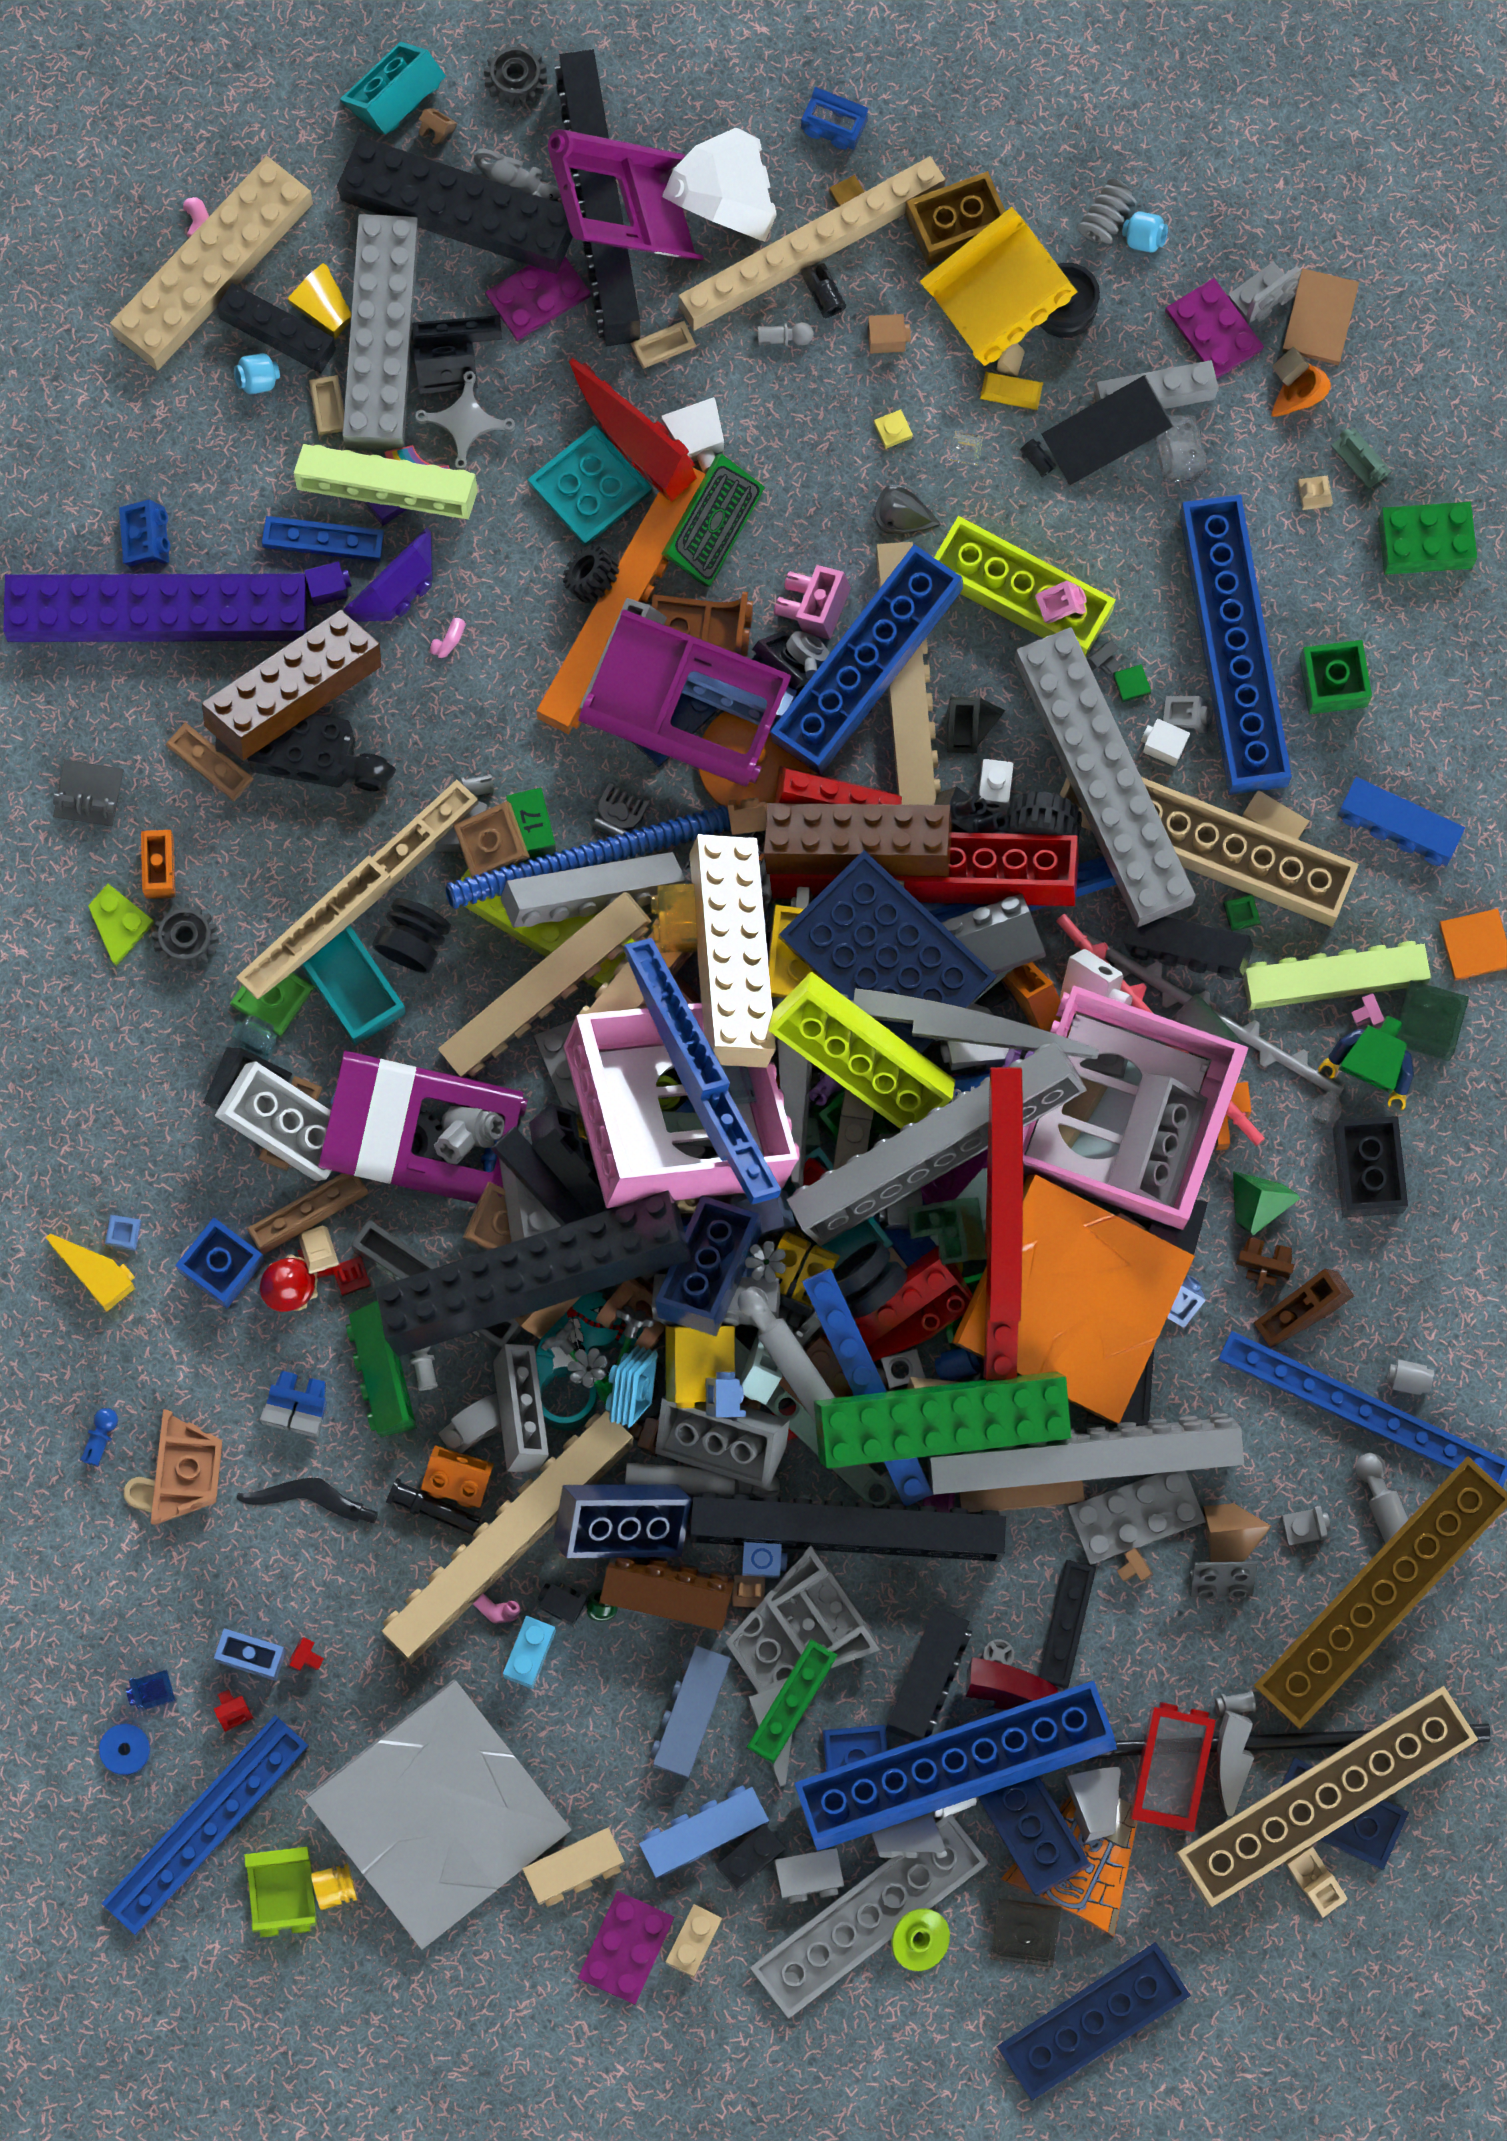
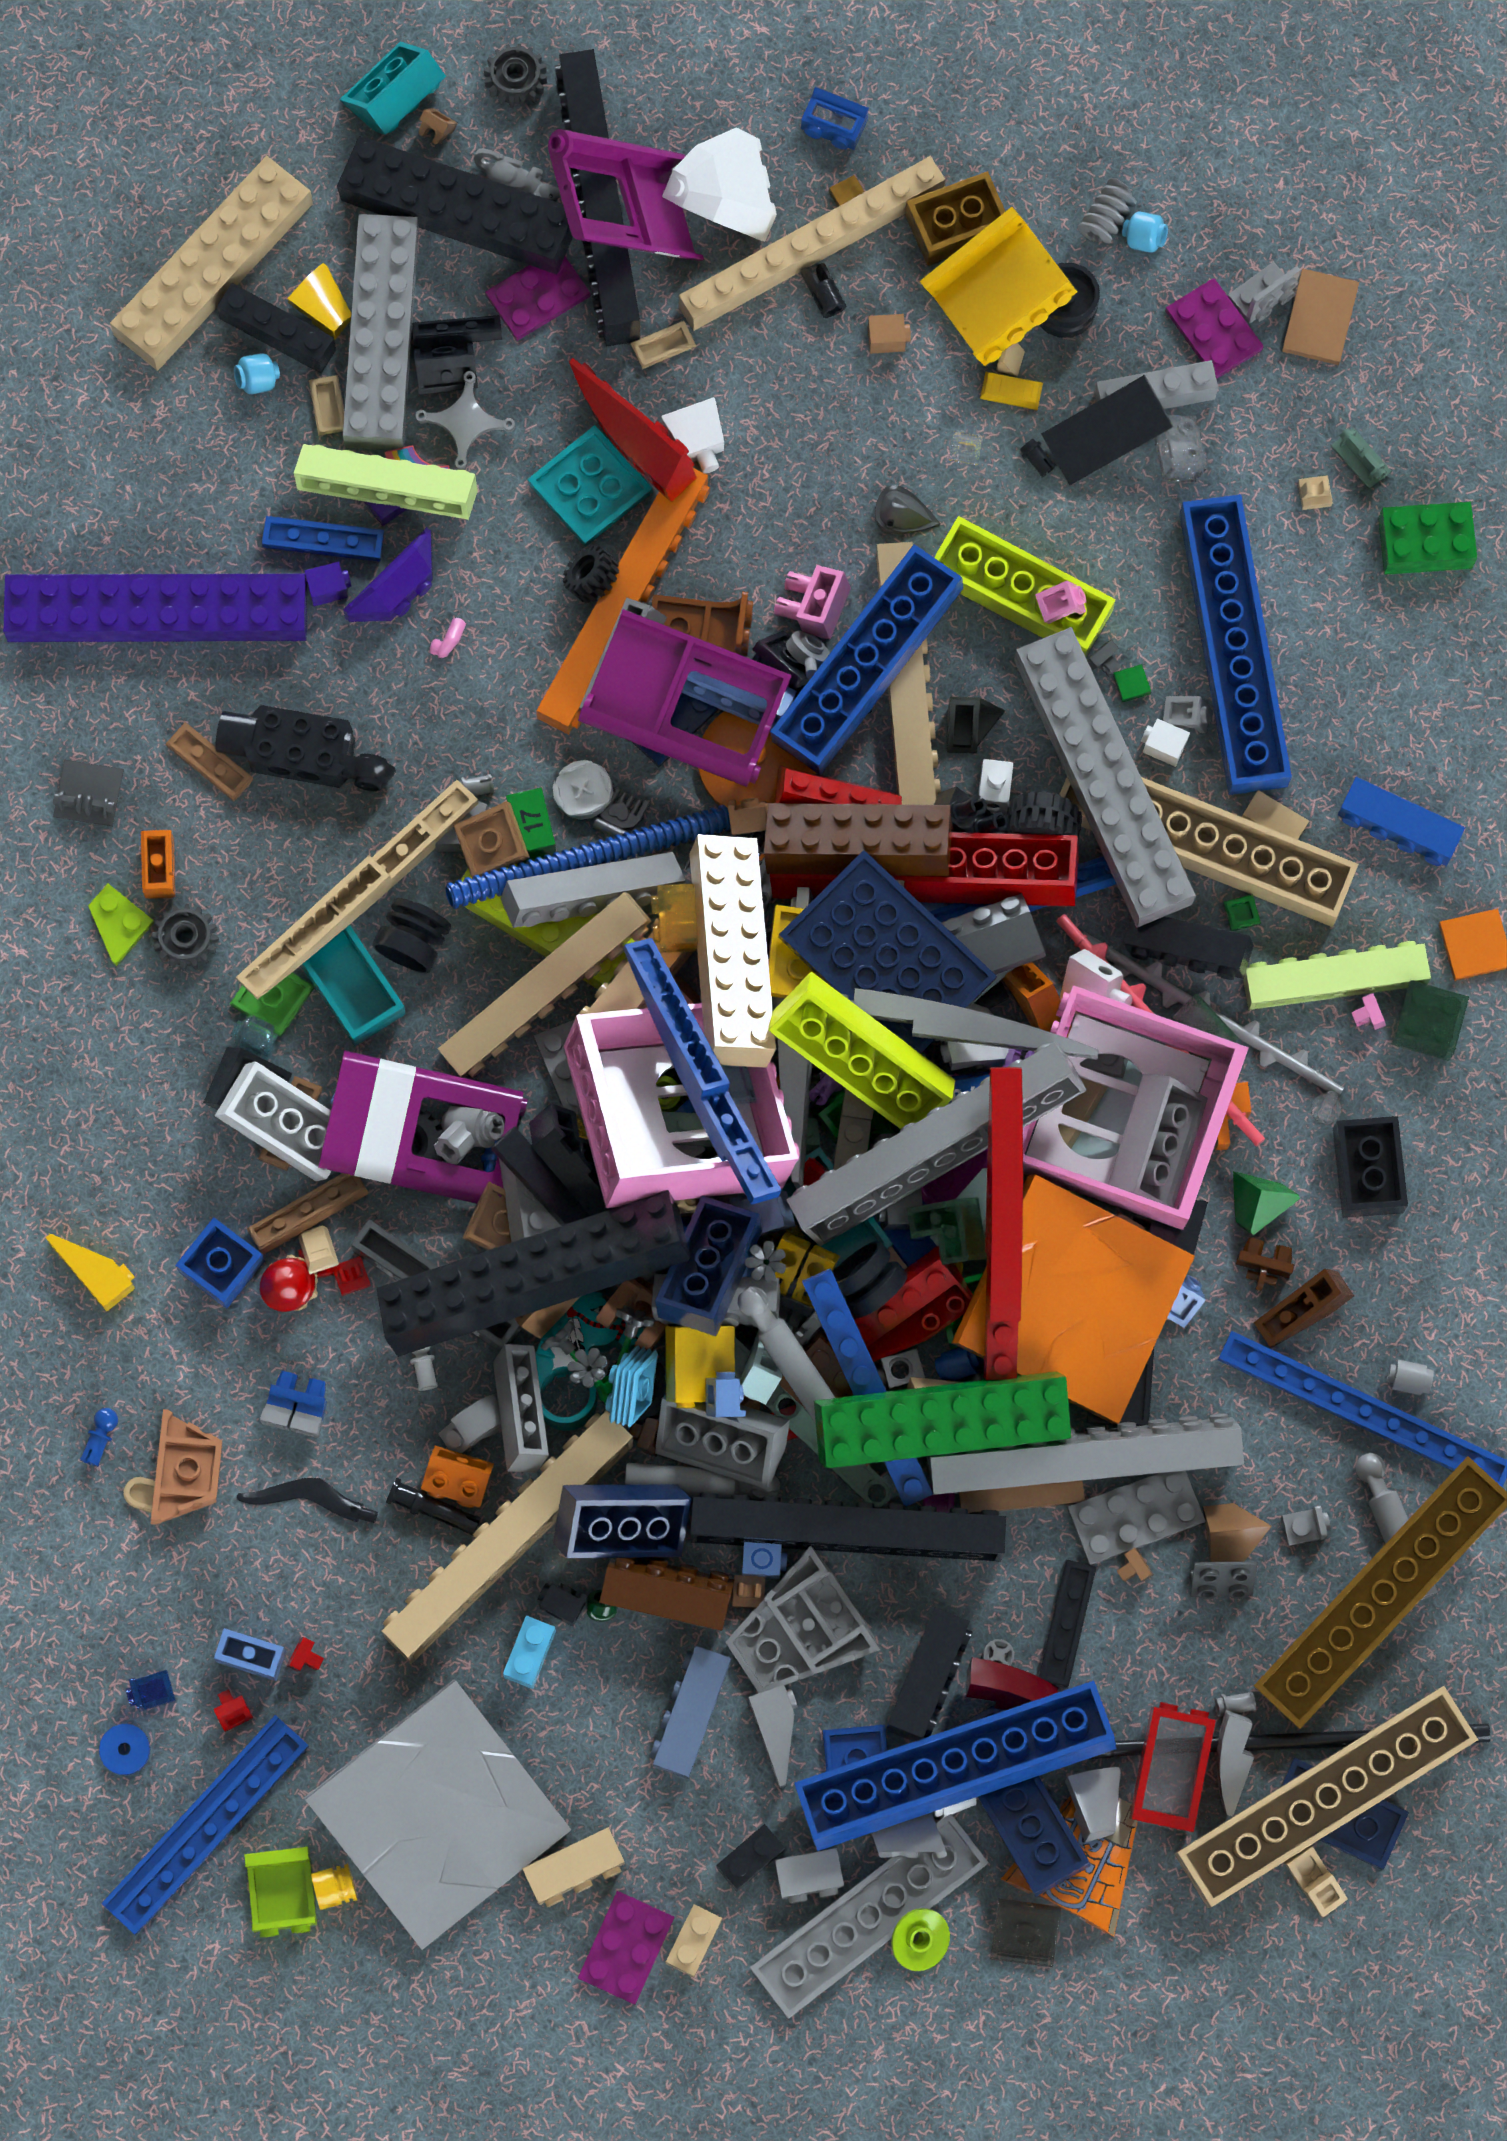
medium blue tile [105,1215,142,1251] -> none
blue bracket [119,499,170,567] -> none
bright pink arm [183,197,209,238] -> none
brick [202,610,381,761] -> none
green slope [346,1301,417,1437] -> none
bright pink arm [473,1593,520,1624] -> none
medium blue brick [639,1785,769,1880] -> none
tile [661,454,765,587] -> none
green tile [746,1639,838,1765] -> none
light grey pin [758,322,814,346] -> none
light yellow plate [874,409,913,449] -> none
dark blue plate [996,1942,1191,2101] -> none
orange piece [1271,363,1331,417] -> none
dark tan tile [1272,347,1309,386] -> none
green brick [1299,640,1372,715] -> none
green torso [1318,1016,1414,1110] -> none
none -> white tile [553,760,613,820]

